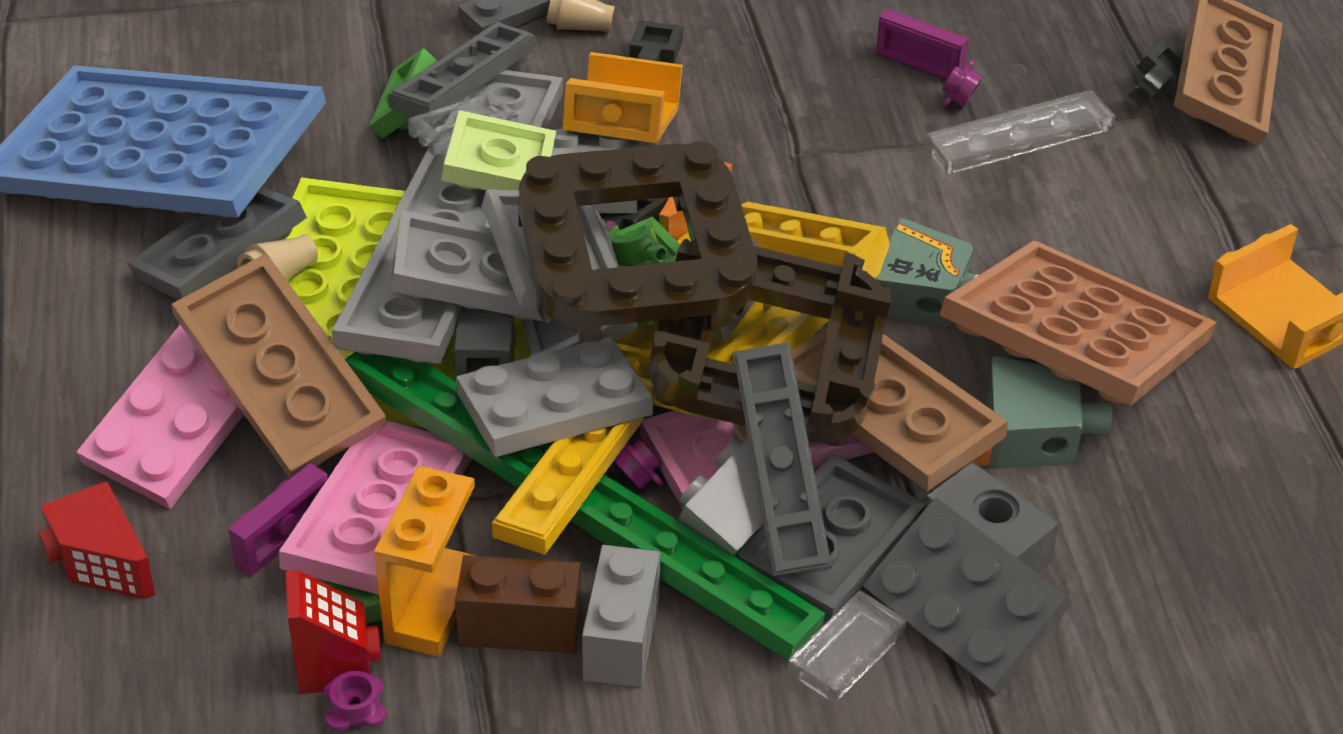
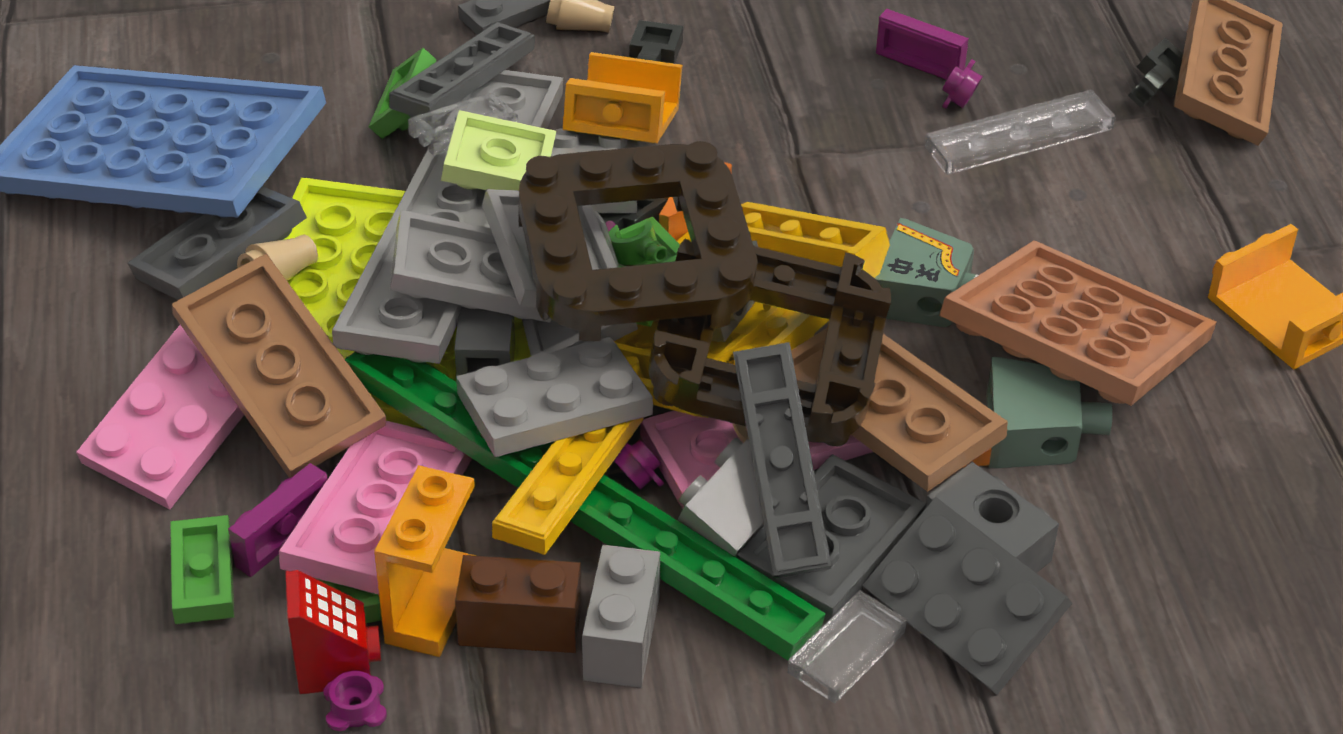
red slope [38,481,156,599] -> none
none -> bright green plate [170,515,234,624]

